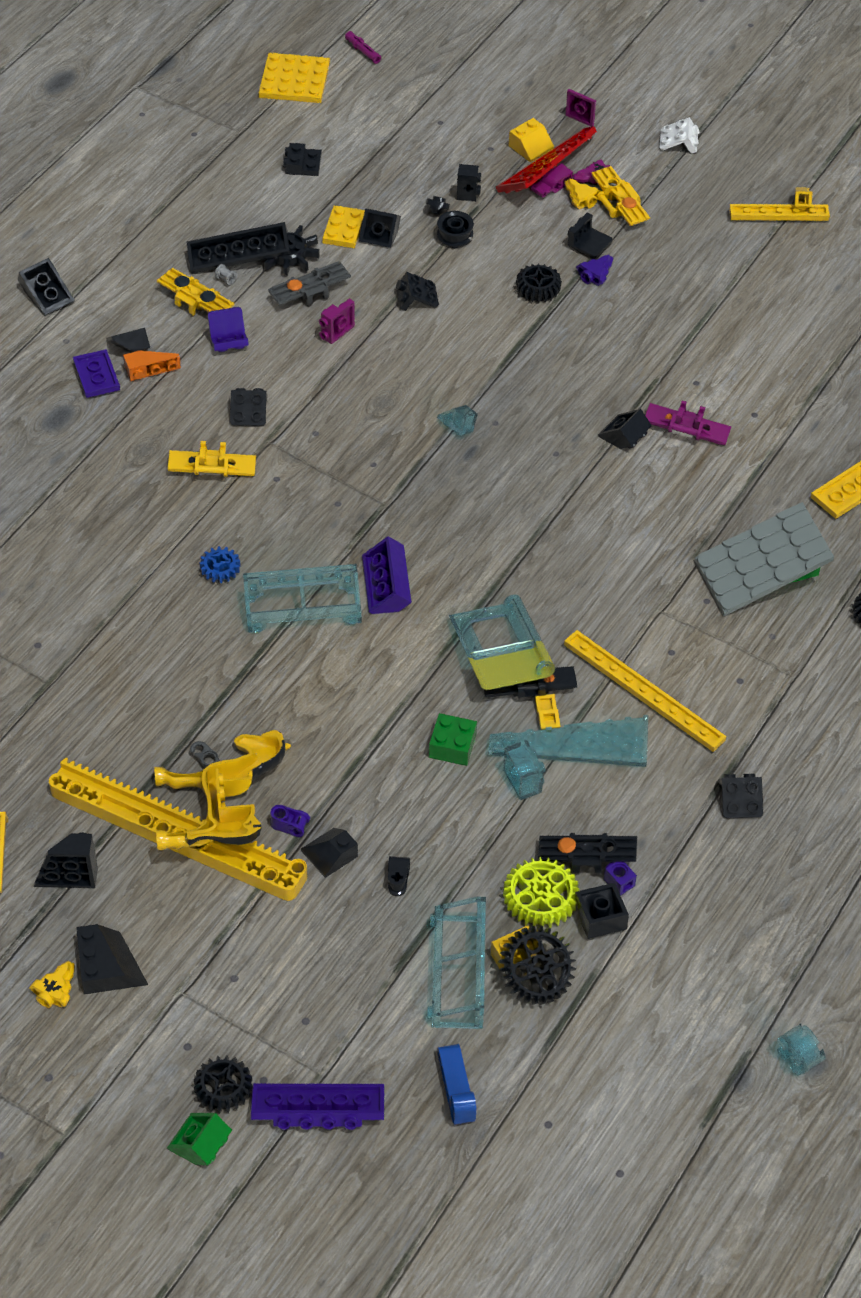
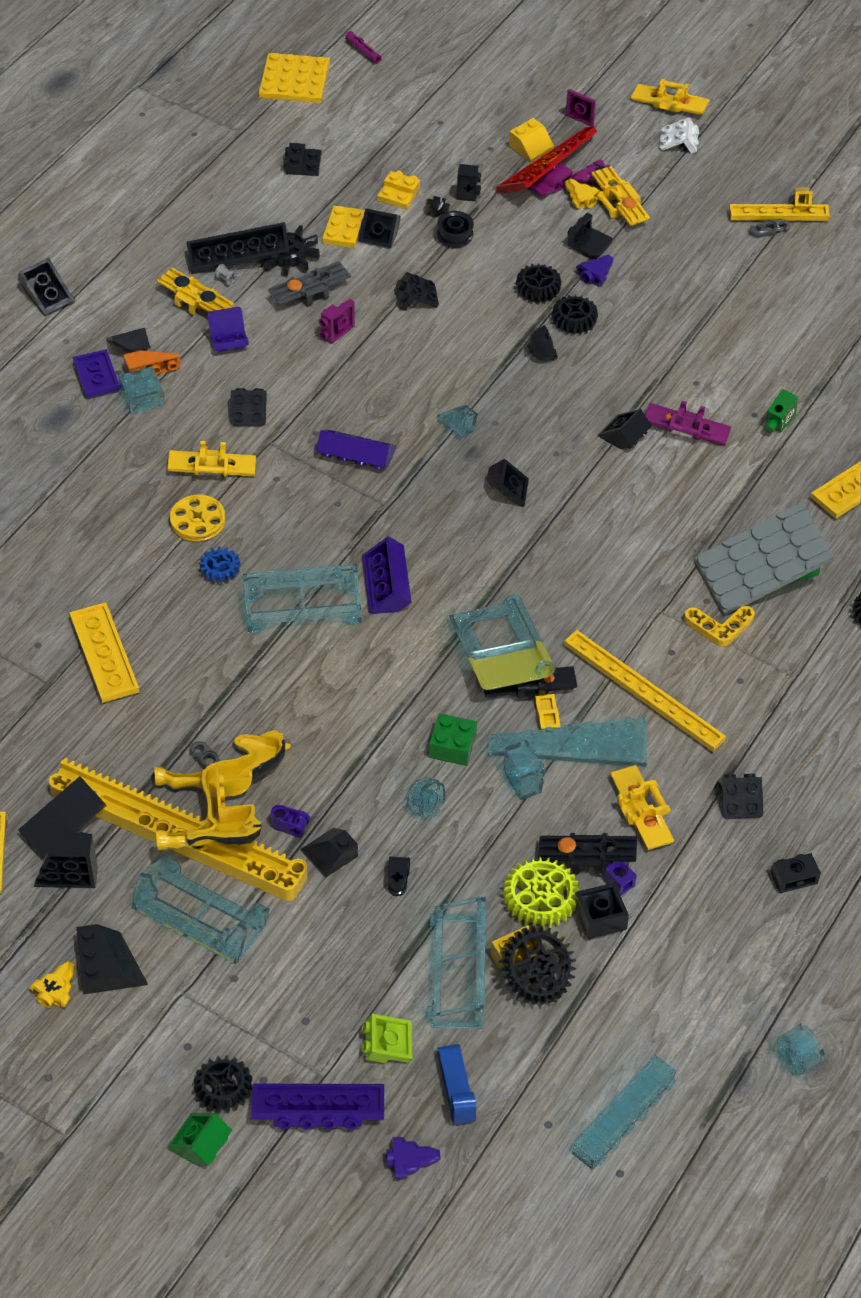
none -> black tile [18,776,107,859]
none -> yellow plate [69,602,140,703]
none -> clear light blue brick [119,367,165,414]
none -> clear light blue windscreen [132,855,270,964]
none -> yellow wedge [170,495,226,542]
none -> dark purple slope [316,429,397,470]
none -> lime plate [362,1014,412,1063]
none -> yellow plate [377,171,420,210]
none -> dark purple rock [386,1137,441,1180]
none -> clear light blue cylinder [407,777,446,819]
none -> black slope [487,459,529,507]
none -> black cylinder [527,325,558,361]
none -> black gear [552,294,598,335]
none -> clear light blue brick [572,1055,676,1170]
none -> yellow piece [610,765,674,850]
none -> yellow piece [631,78,710,115]
none -> yellow beam [684,606,755,647]
none -> dark grey piece [749,219,790,237]
none -> green torso [764,389,798,433]
none -> black brick [771,853,821,894]

